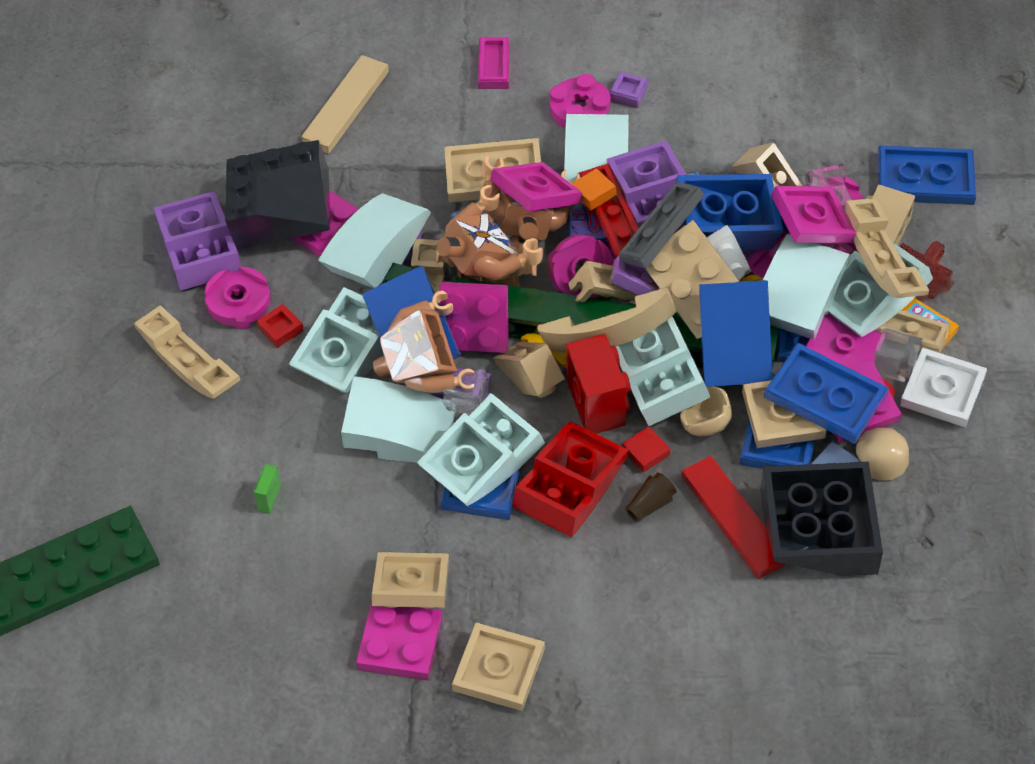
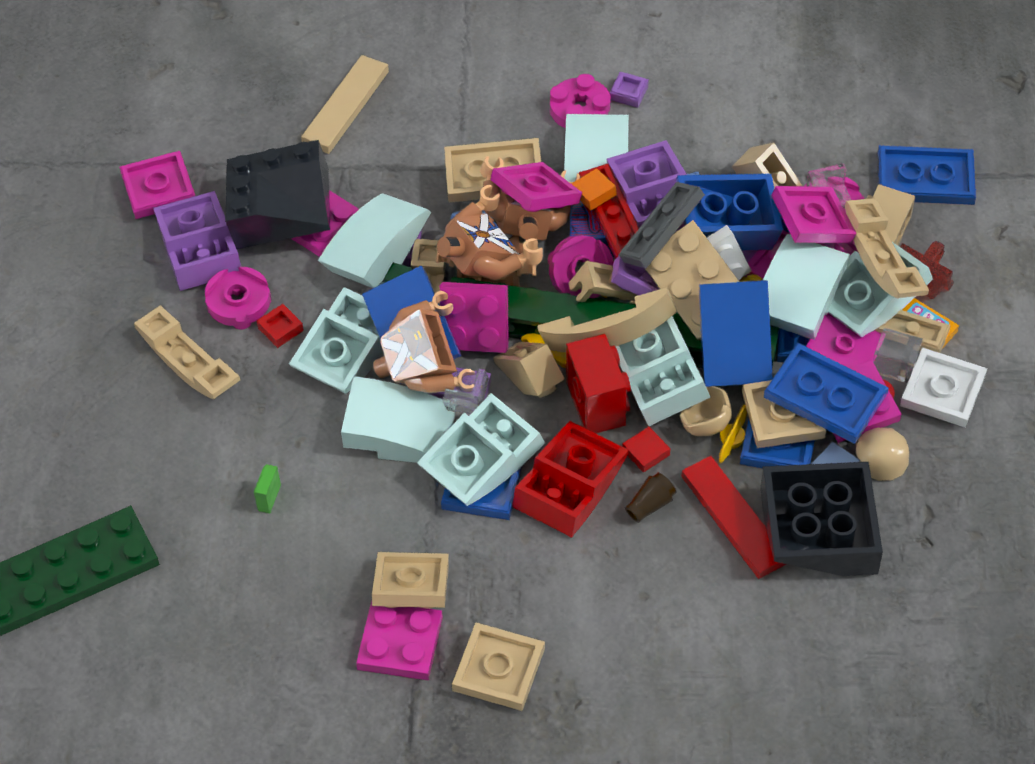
dark pink tile [478,37,509,89] -> none
none -> dark pink plate [119,151,195,219]
none -> yellow piece [719,405,748,463]

